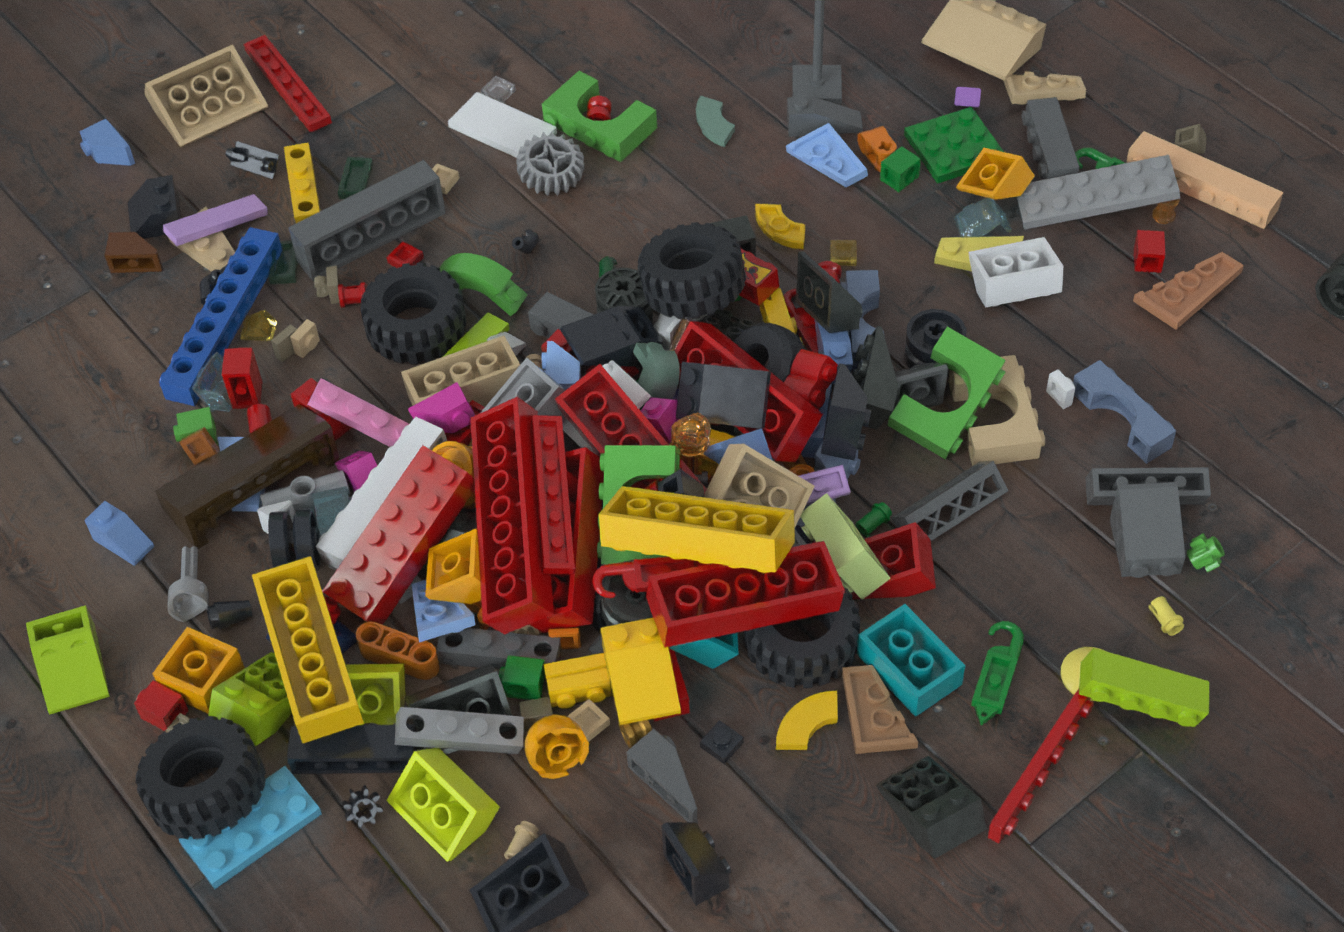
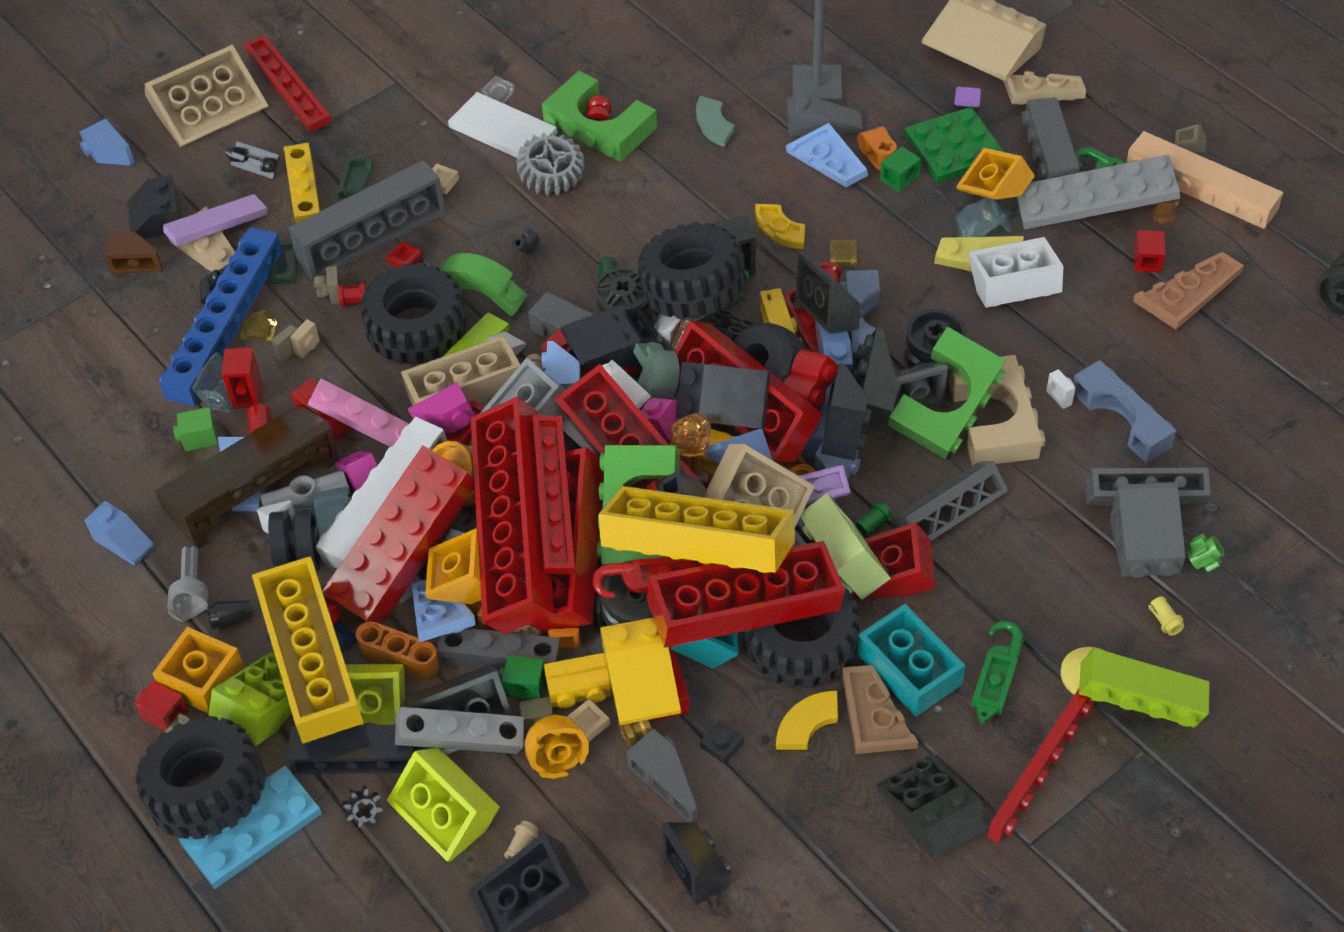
lime slope [26,605,110,715] -> none
dark orange tile [179,427,220,465] -> none
red brick [739,249,780,306] -> none

